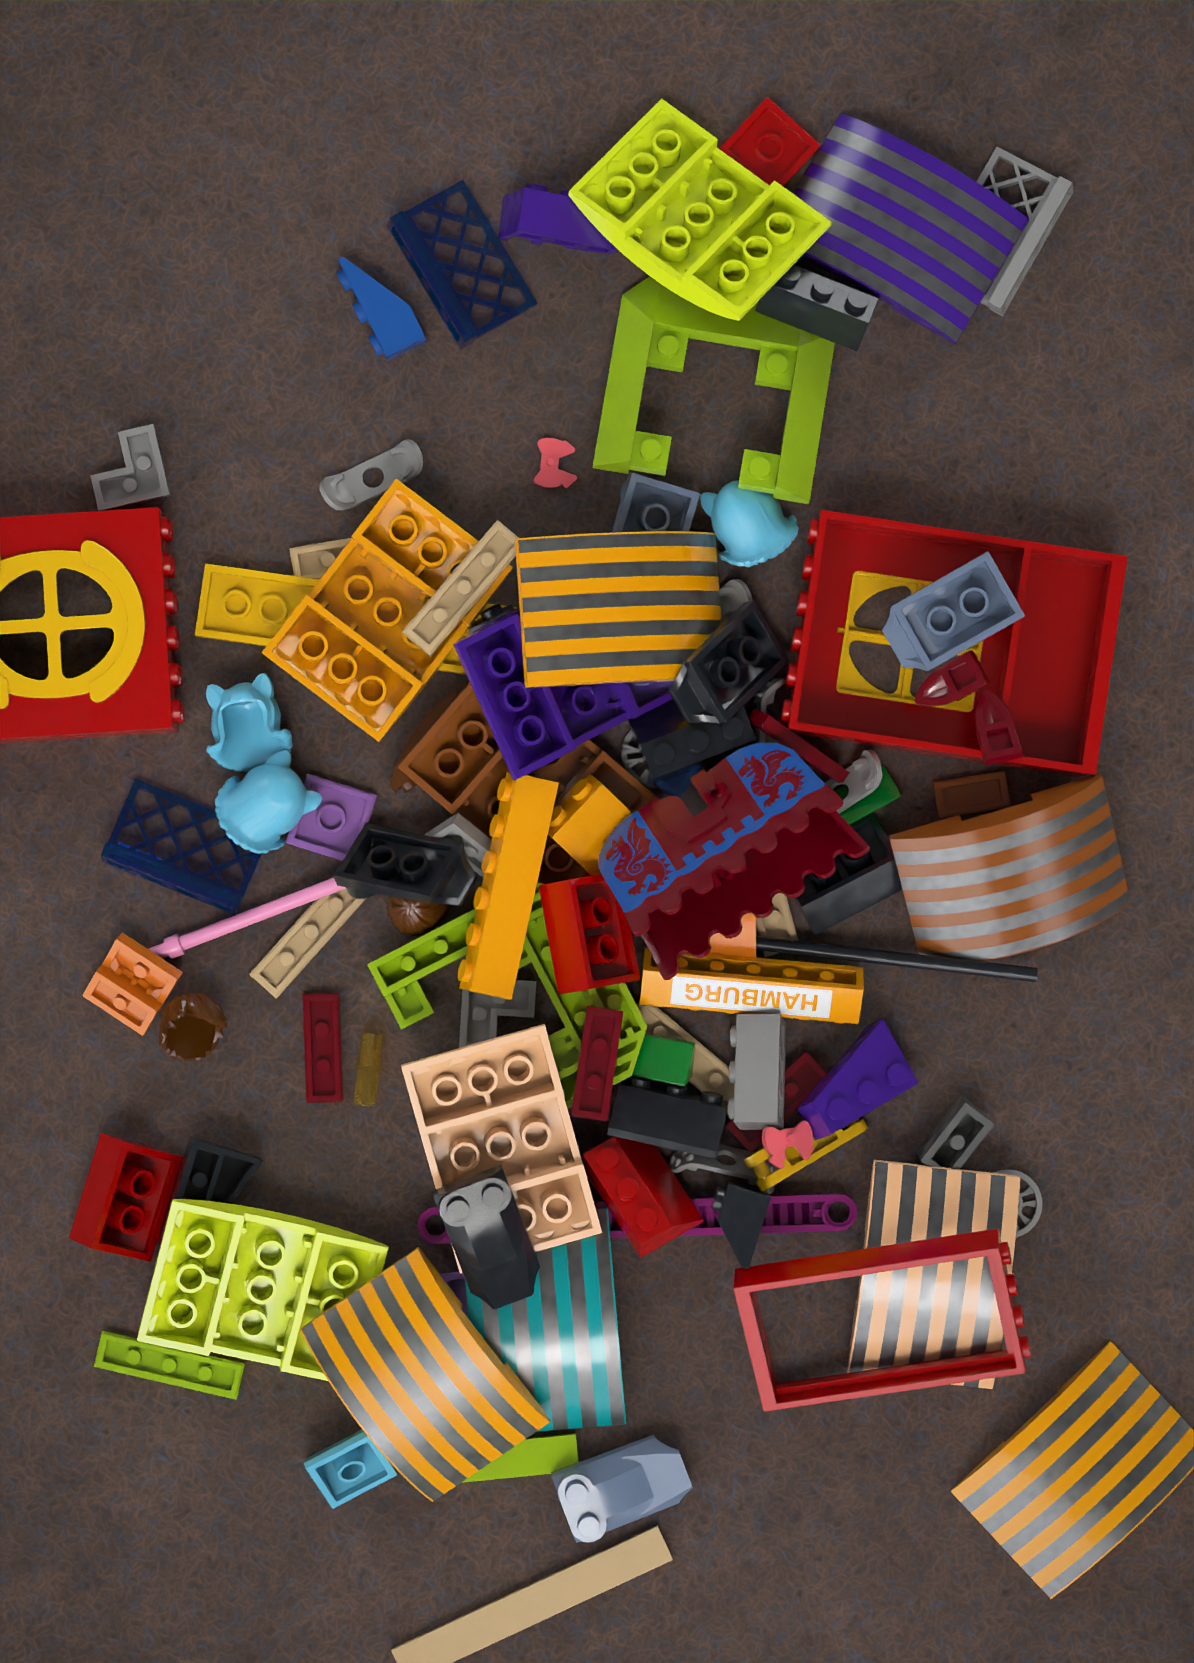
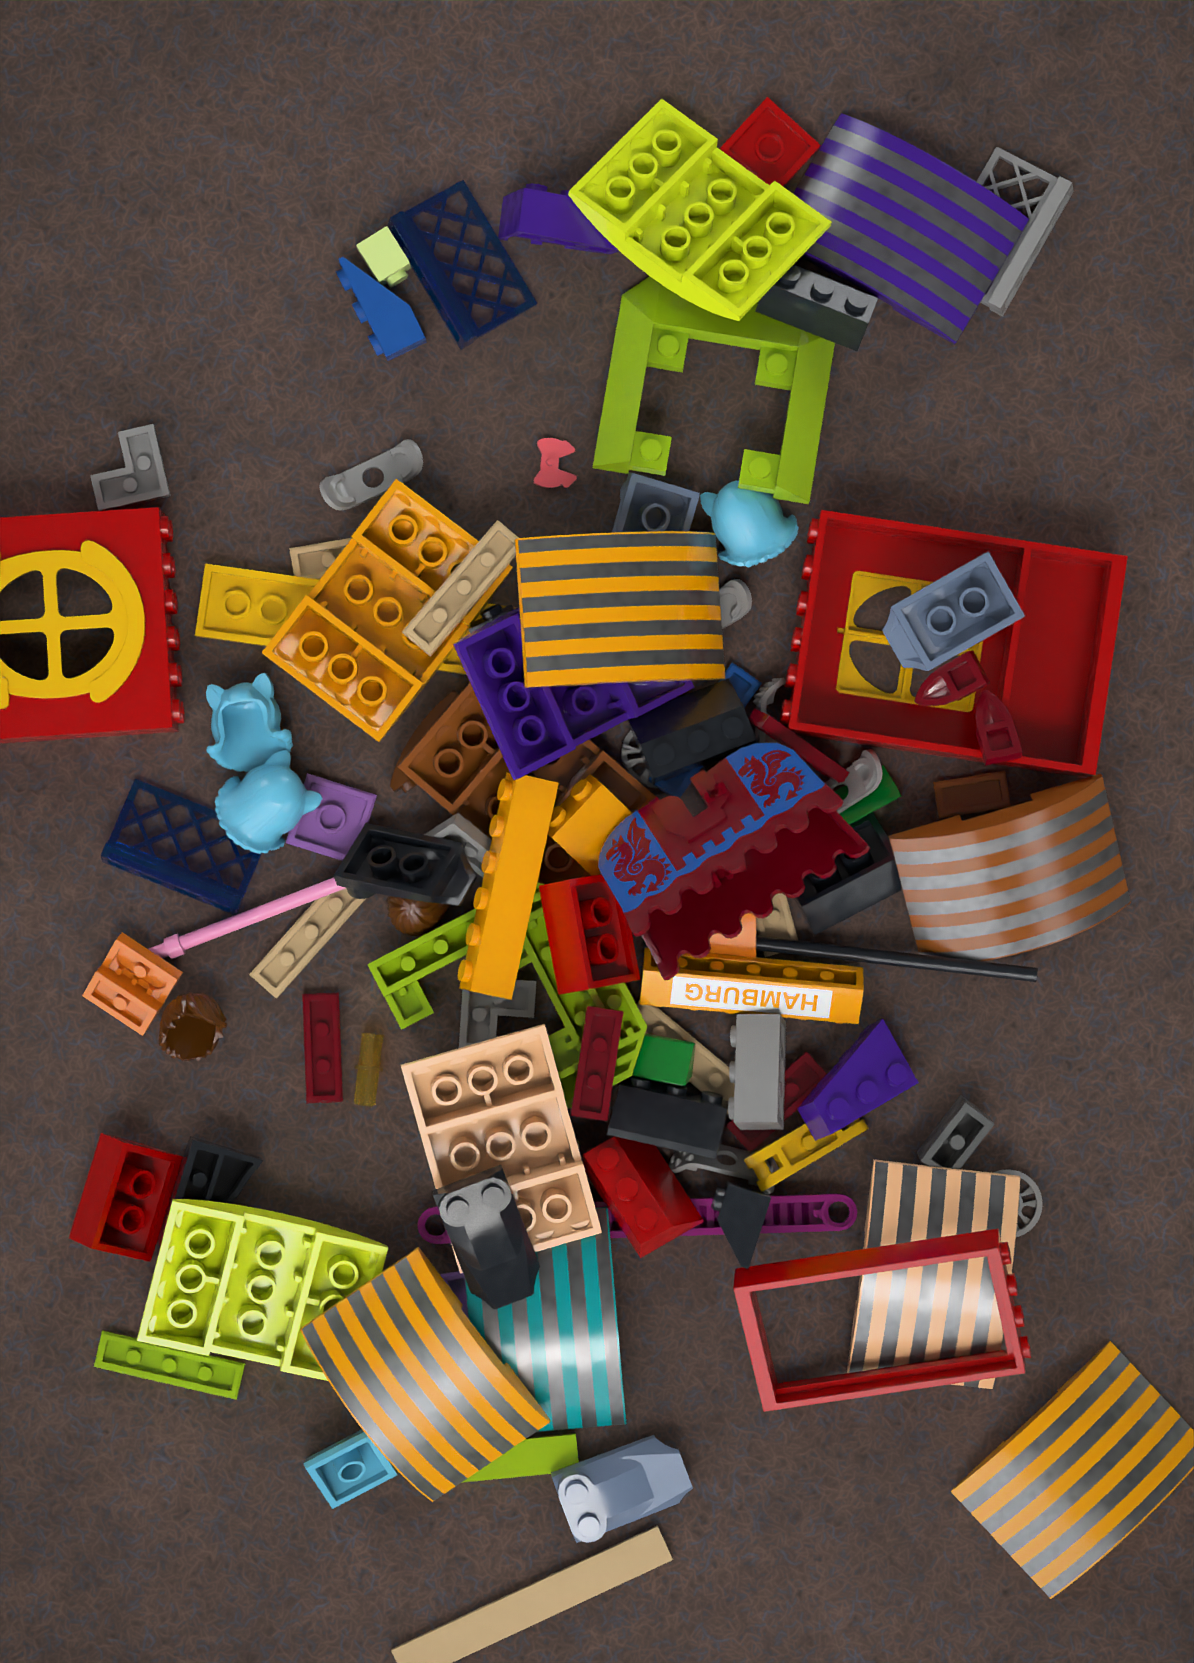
black slope [669,600,789,724] -> none
coral piece [762,1121,814,1169] -> none
none -> yellowish green brick [356,226,411,287]

